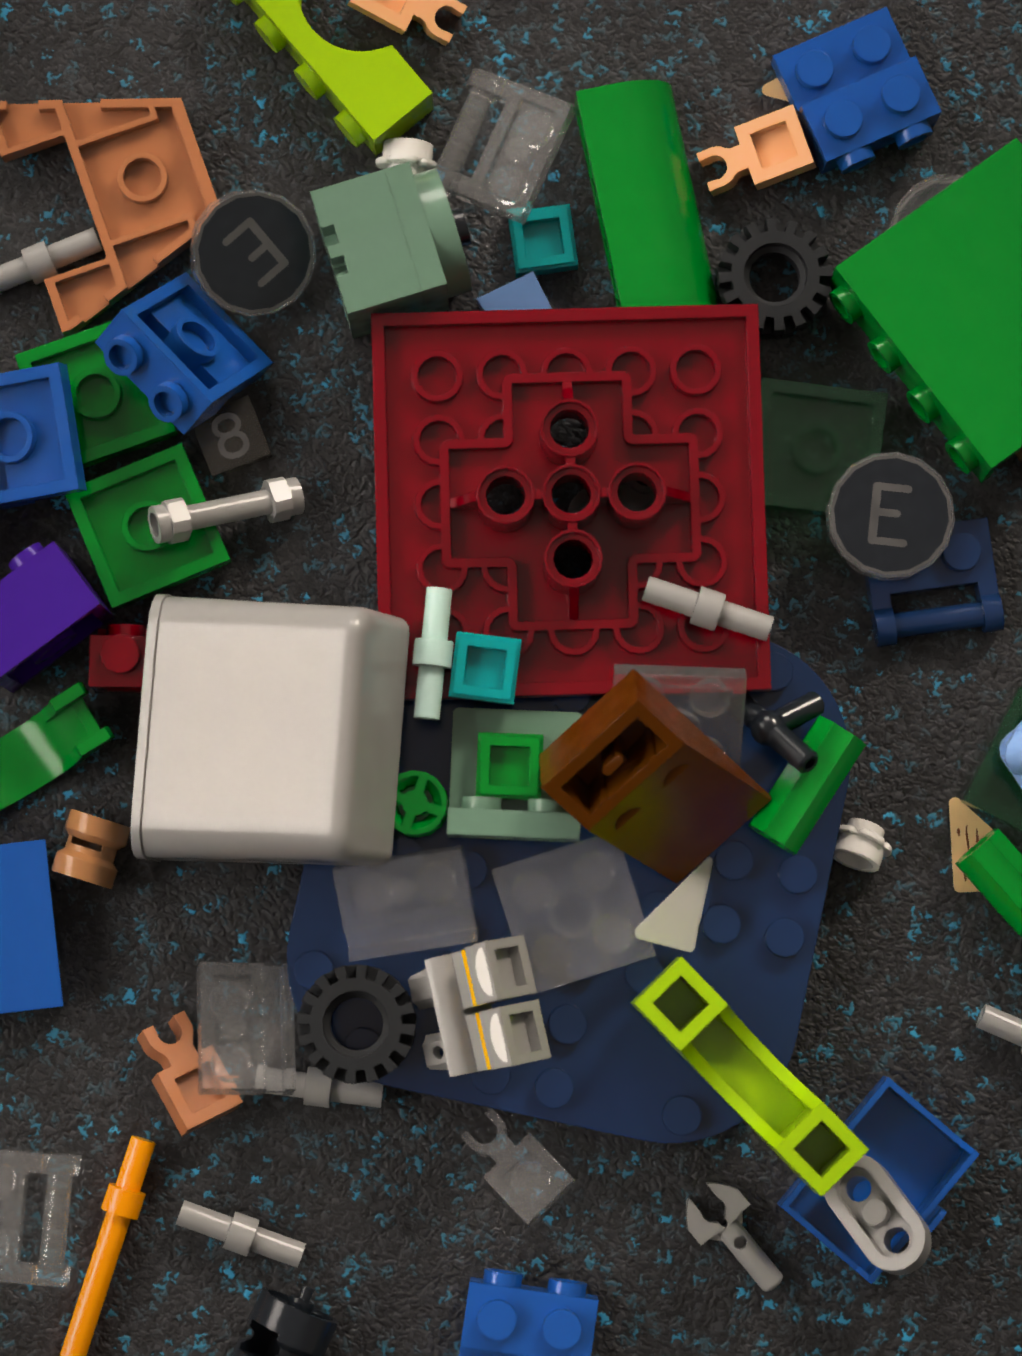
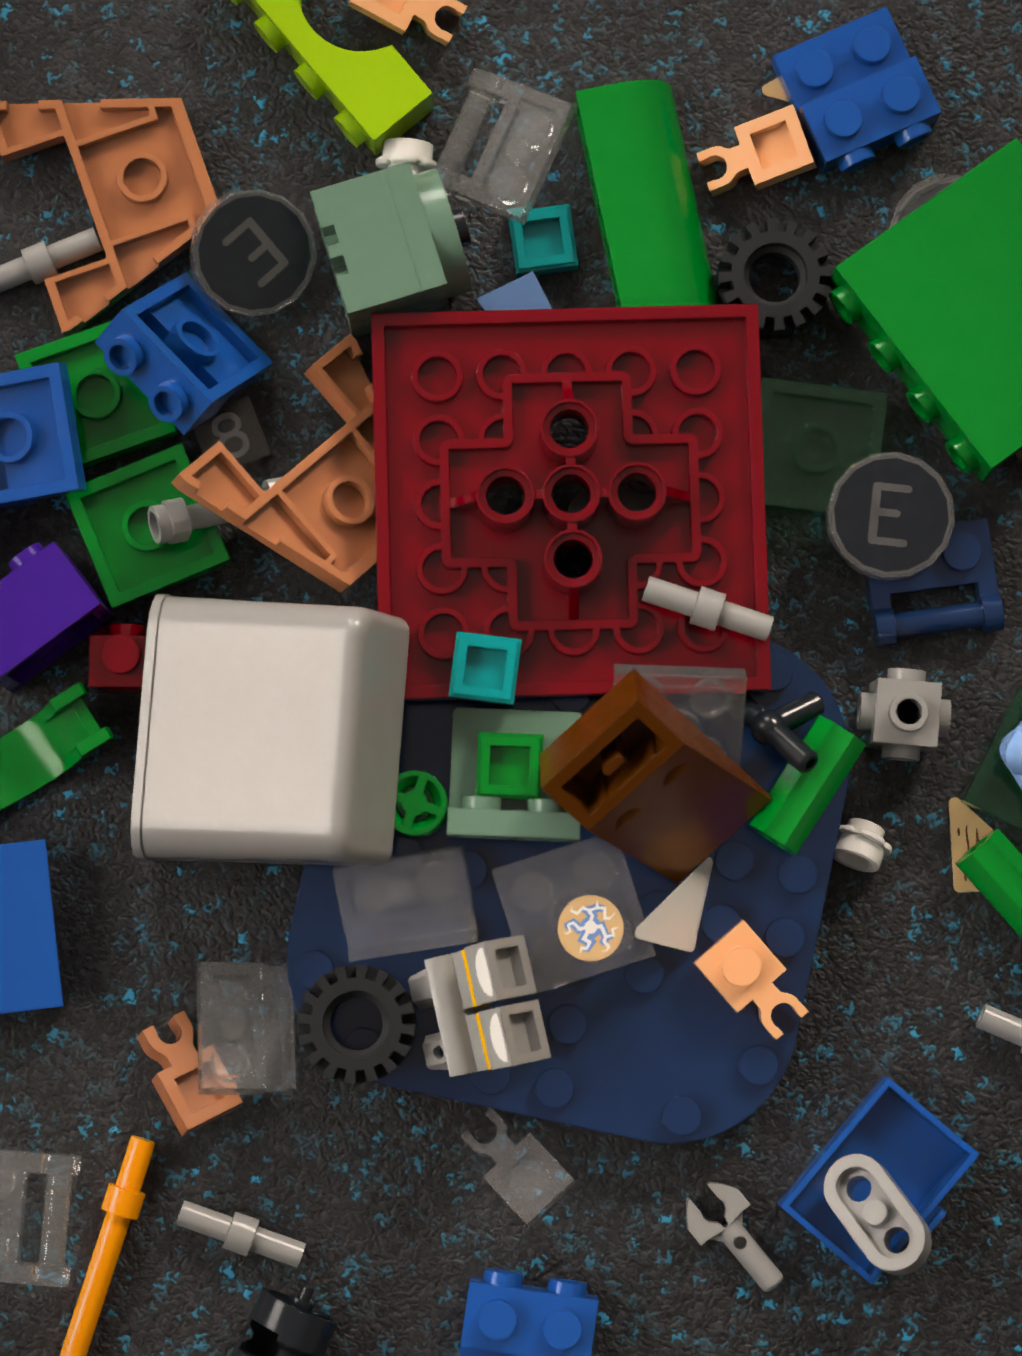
medium nougat wheel [51,809,130,889] -> none
light grey bar [253,1066,384,1108] -> none
light aqua bar [412,587,454,720] -> none
lime arch [630,956,869,1197] -> none
none -> nougat wing [171,333,377,593]
none -> tan tile [557,895,624,962]
none -> light nougat plate [693,920,809,1040]
none -> light grey brick [856,668,951,762]

